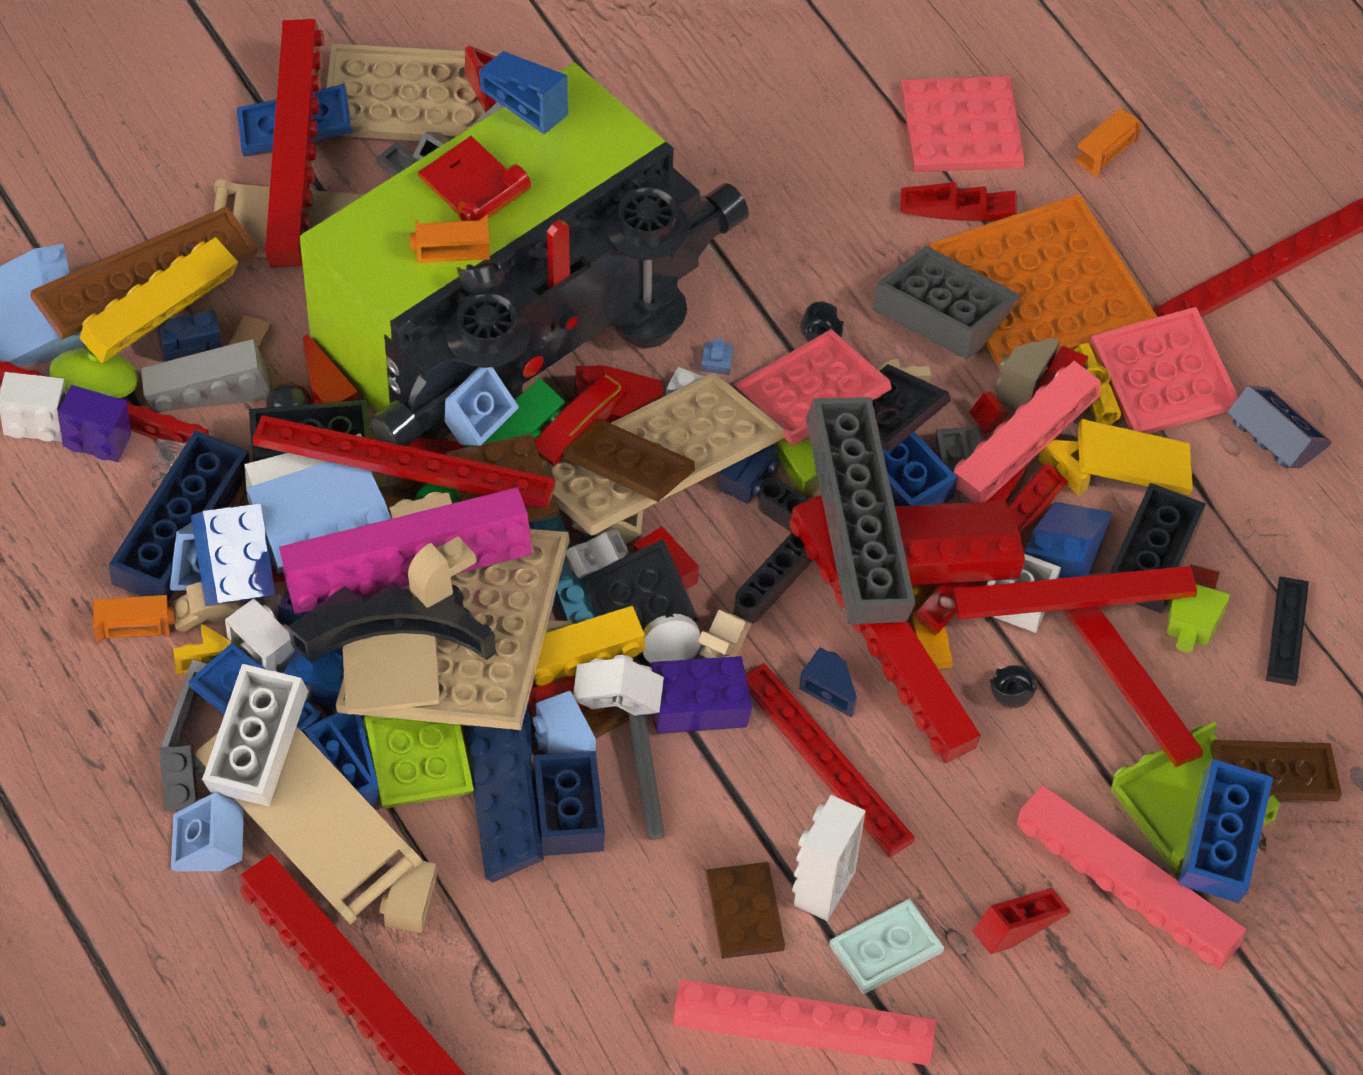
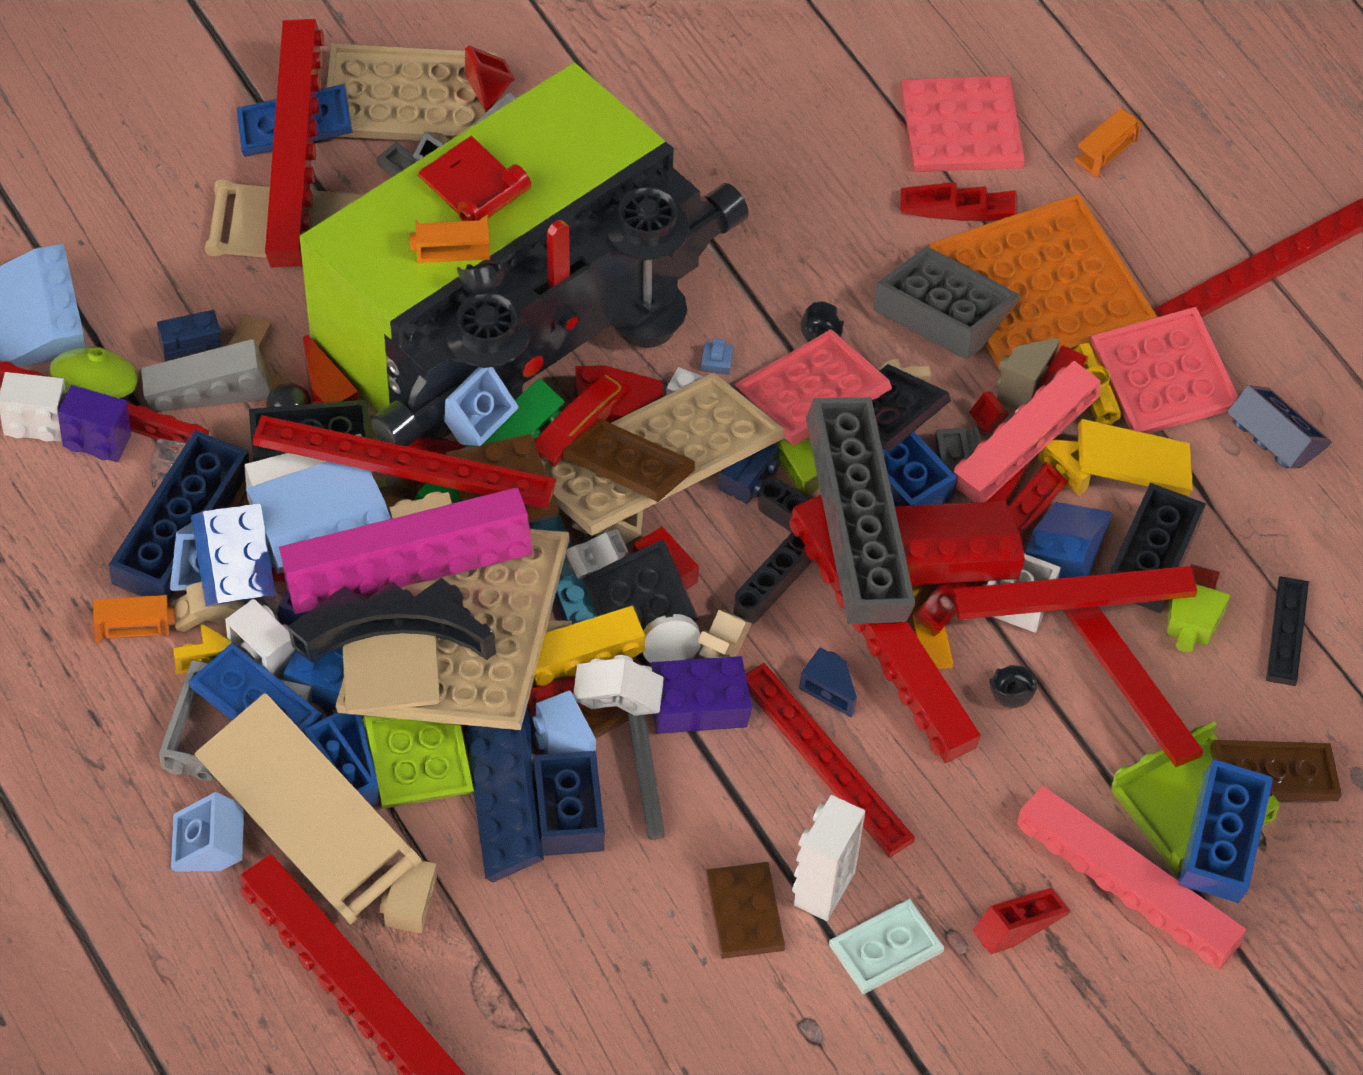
dark orange plate [30,206,258,340] -> none
yellow brick [79,237,238,363] -> none
black plate [160,745,198,811] -> none
white brick [202,664,308,806] -> none
tan brick [408,536,477,608] -> none
blue wedge [479,51,568,134] -> none
coral brick [673,979,936,1066] -> none

